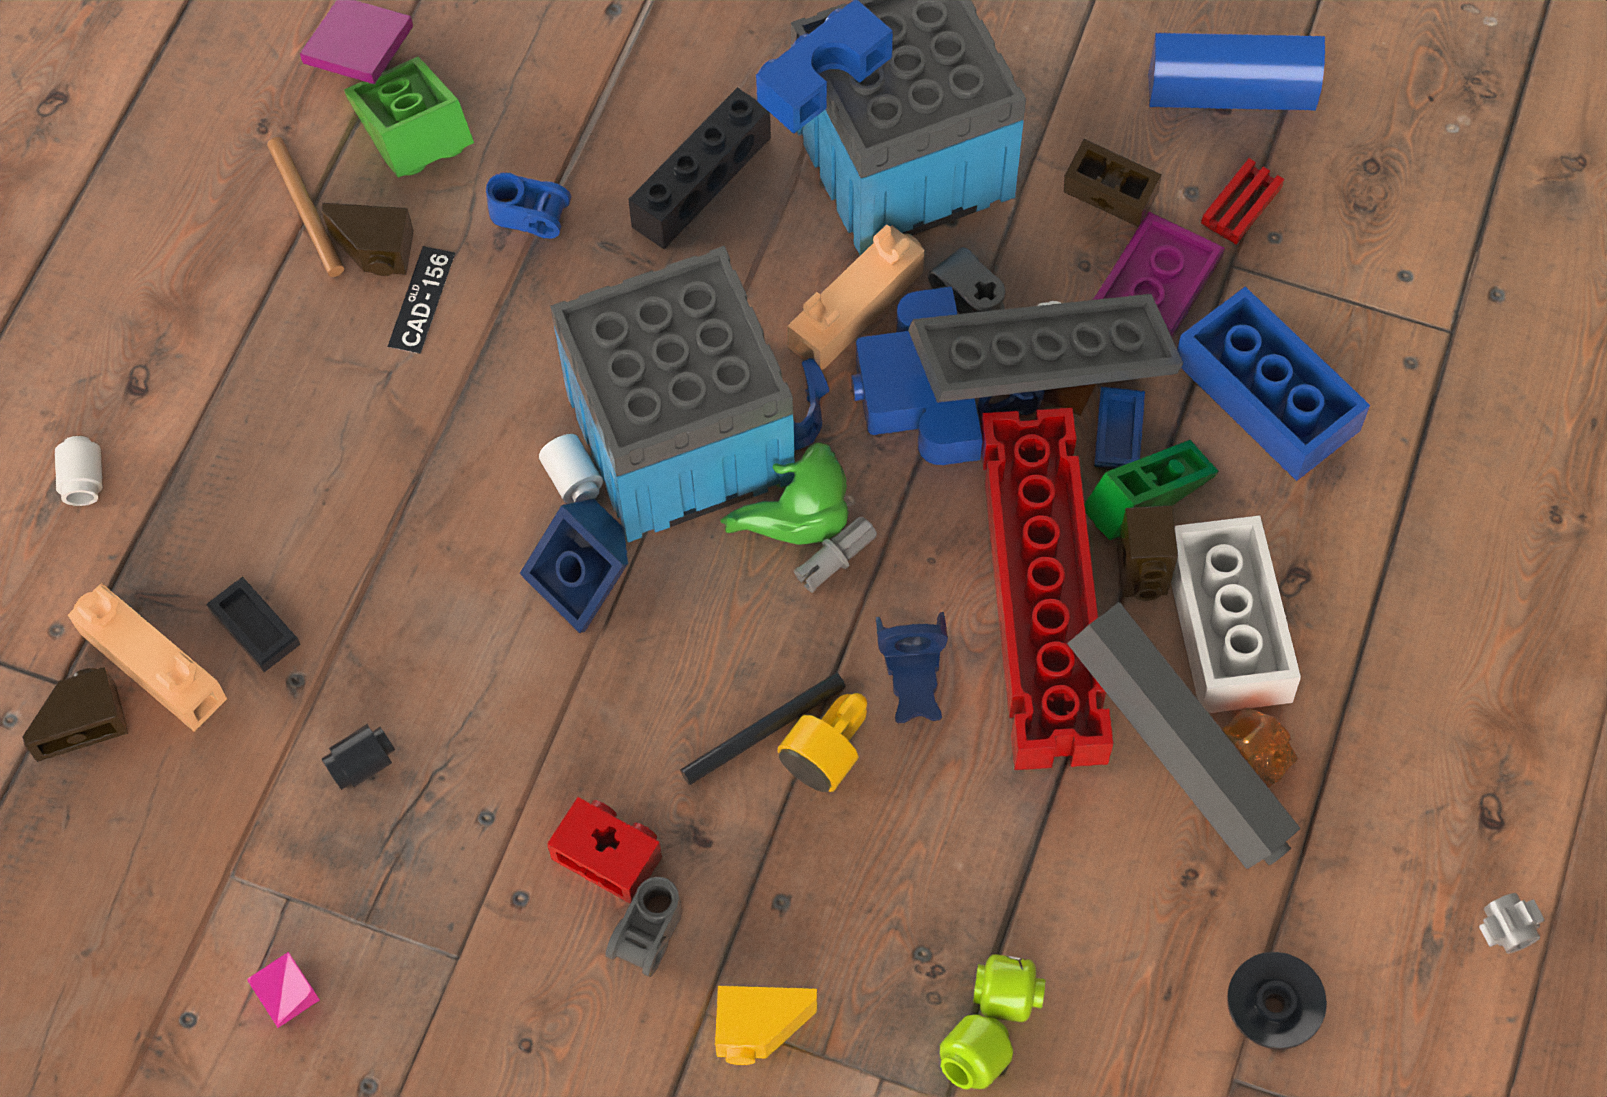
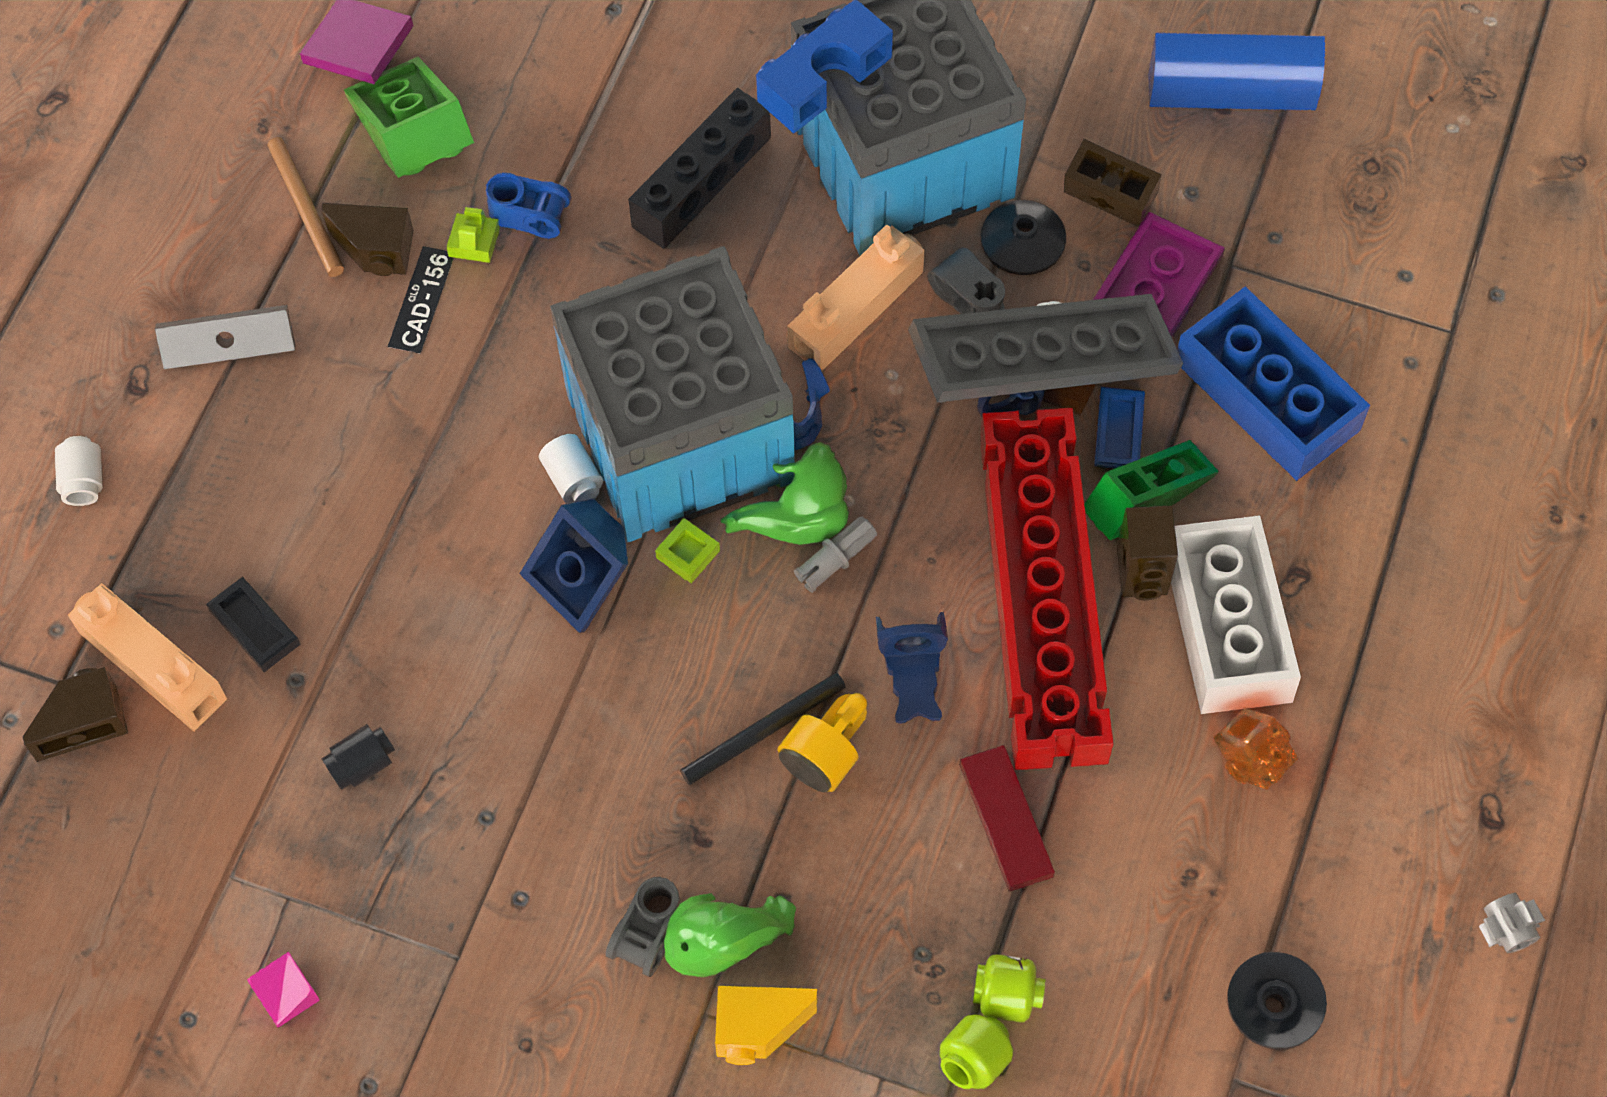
red brick [547,797,662,904] -> none
blue brick [851,287,983,465] -> none
dark grey brick [1067,602,1301,869] -> none
red tile [1201,158,1284,245] -> none
none -> tile [155,305,296,369]
none -> lime tile [447,207,500,263]
none -> lime tile [655,518,720,583]
none -> bright green piece [664,893,796,977]
none -> dark red tile [959,745,1055,892]
none -> black dish [981,200,1066,275]

